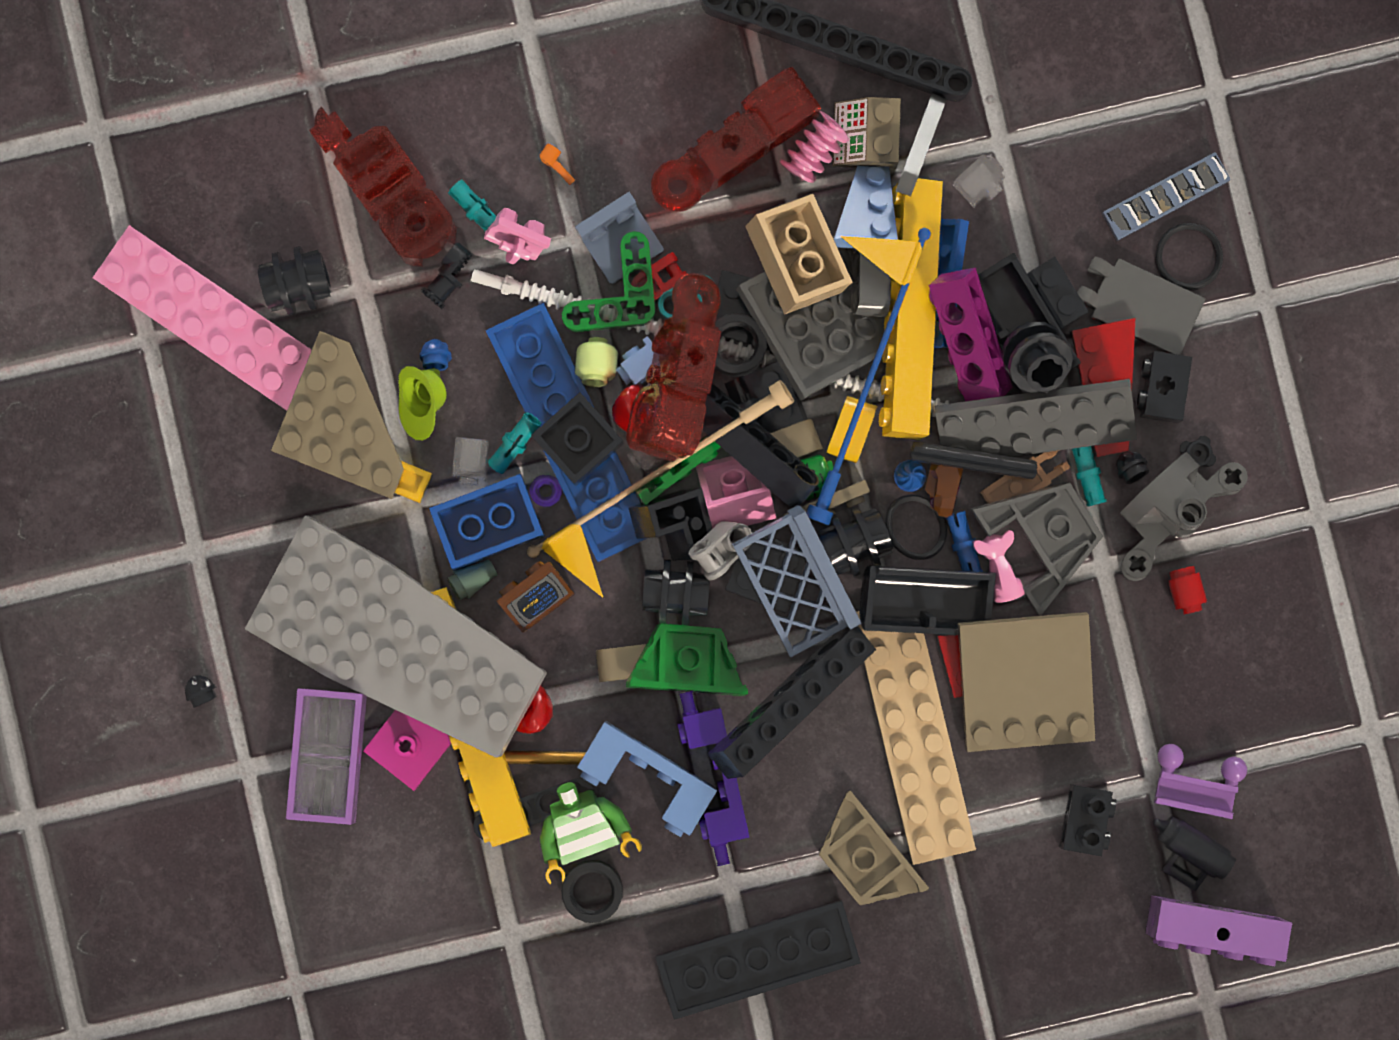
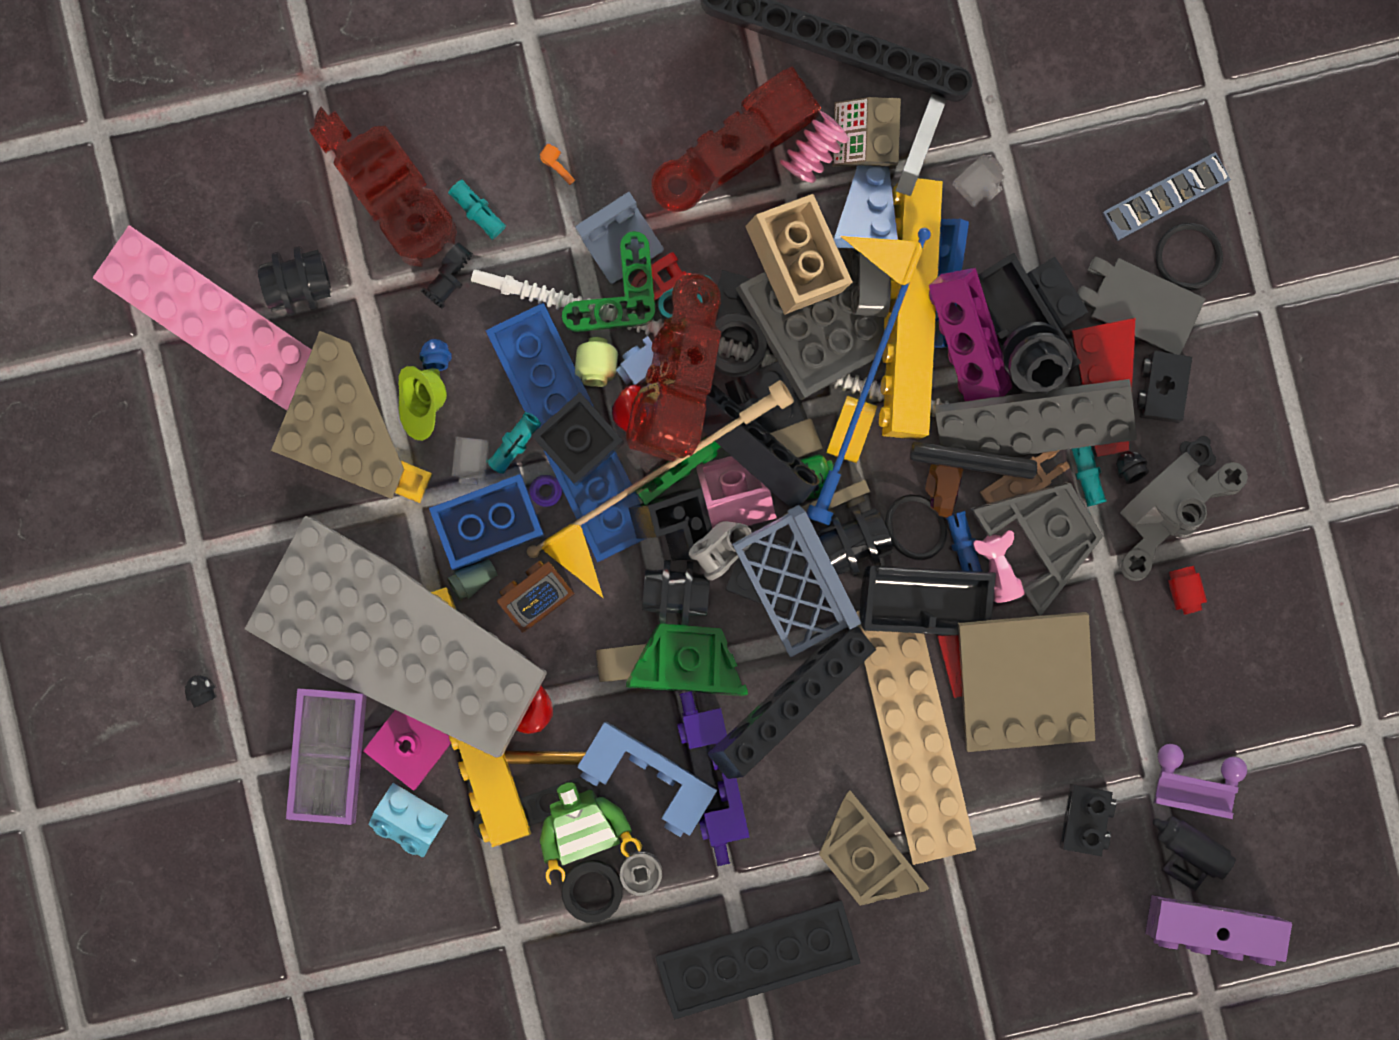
bright pink hips [484,208,551,265] -> none
blue plate [894,460,926,492] -> none
none -> medium azure bracket [369,783,448,857]
none -> light grey wheel [620,851,662,896]

